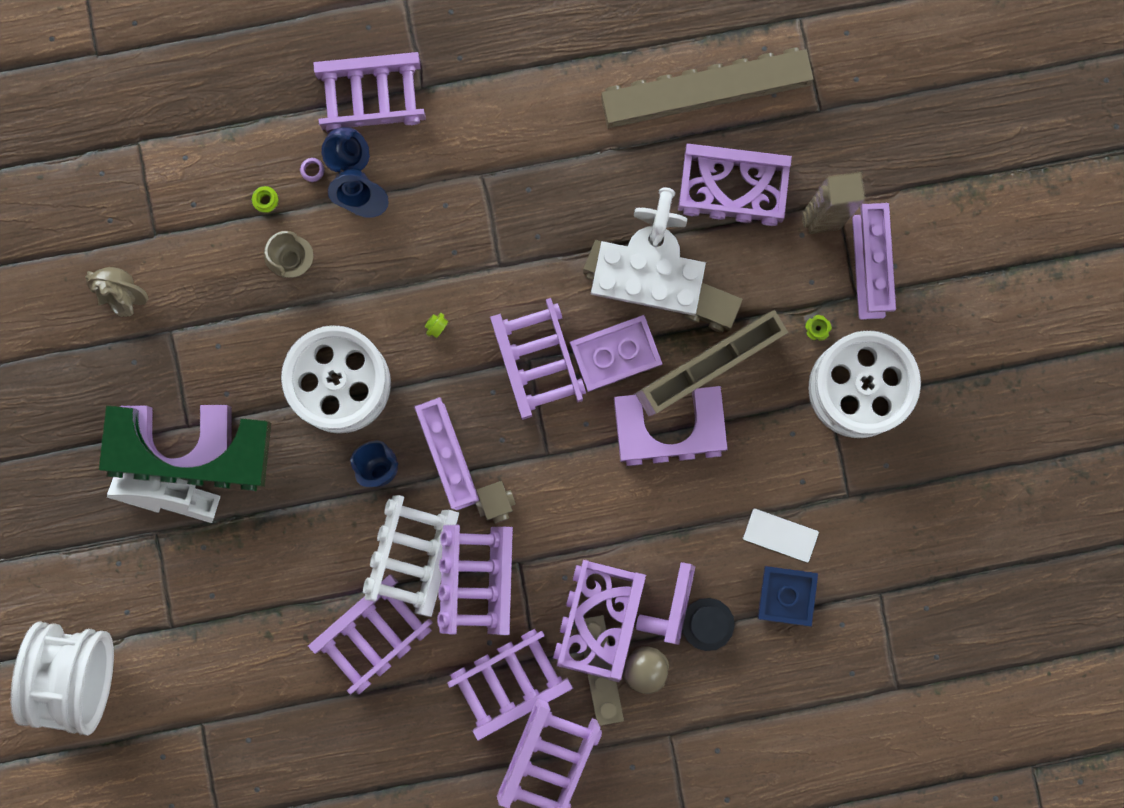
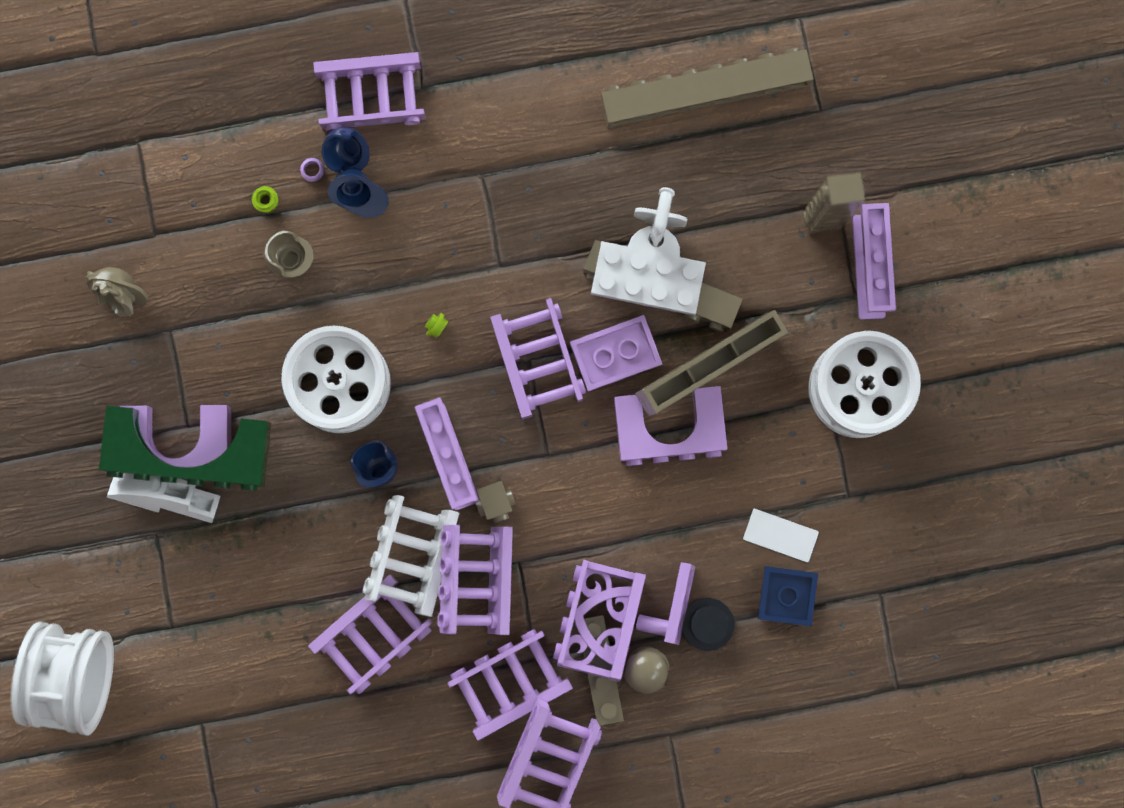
lavender fence [678,144,792,226] -> none
lime plate [805,315,831,341] -> none

